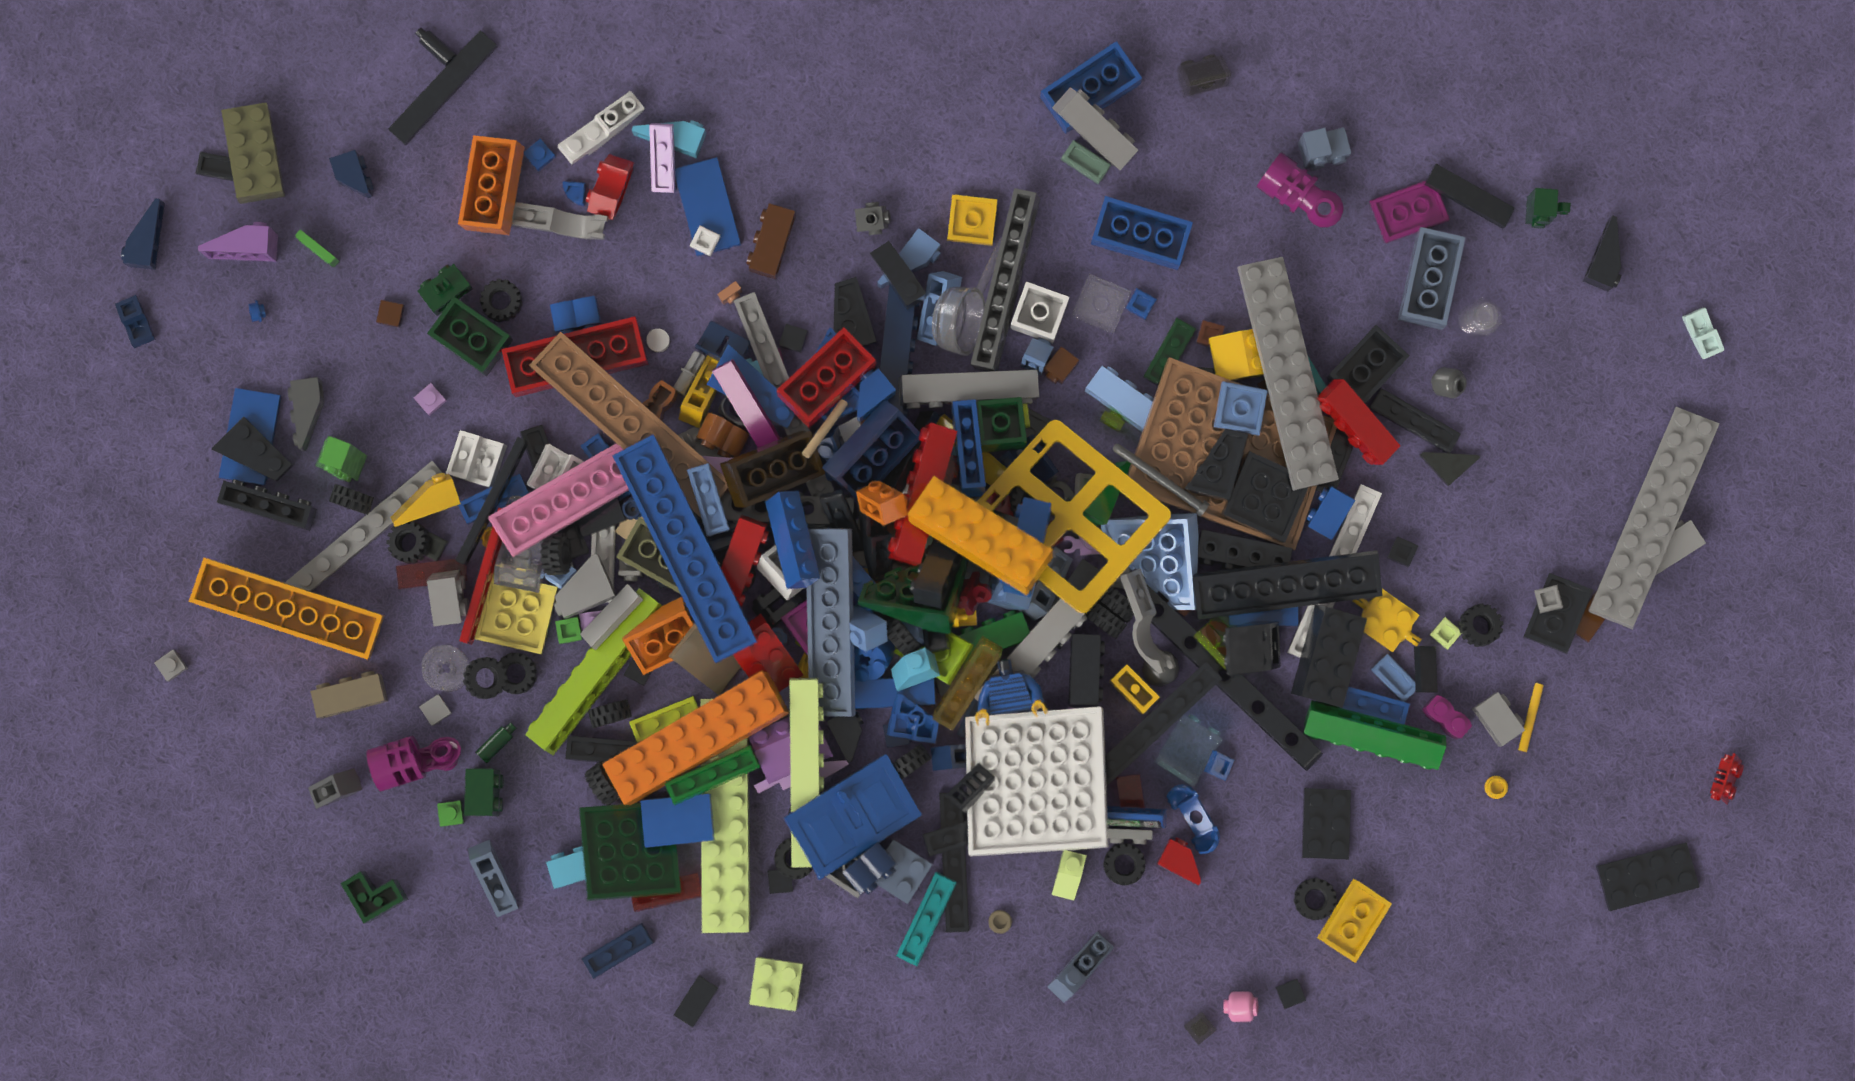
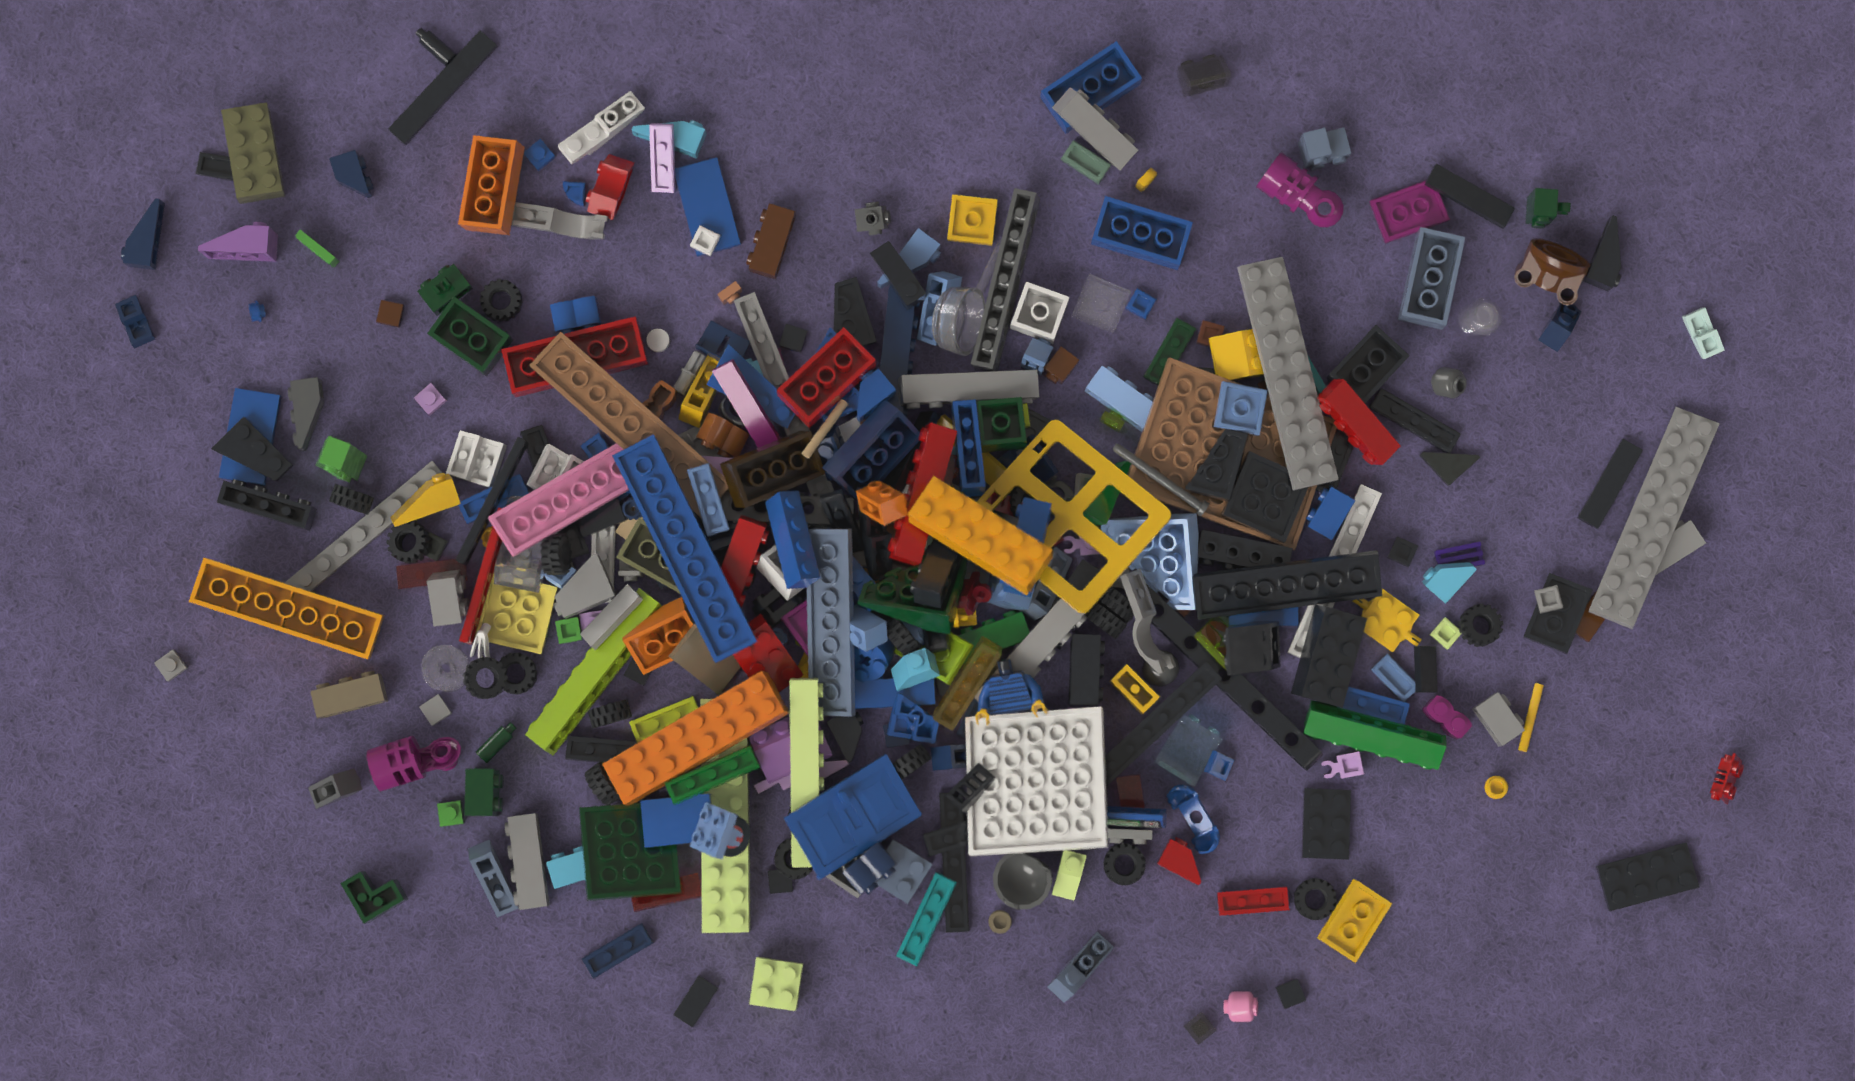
none -> white piece [470,623,491,658]
none -> light grey brick [505,813,550,910]
none -> medium blue plate [690,802,751,860]
none -> dark grey cylinder [993,853,1052,910]
none -> yellow tile [1135,167,1157,192]
none -> red plate [1217,887,1289,916]
none -> lavender plate [1321,751,1365,779]
none -> medium azure slope [1422,562,1477,604]
none -> dark purple tile [1434,542,1485,567]
none -> reddish brown piece [1514,238,1591,305]
none -> dark blue slope [1538,303,1582,352]
none -> black tile [1577,439,1643,529]

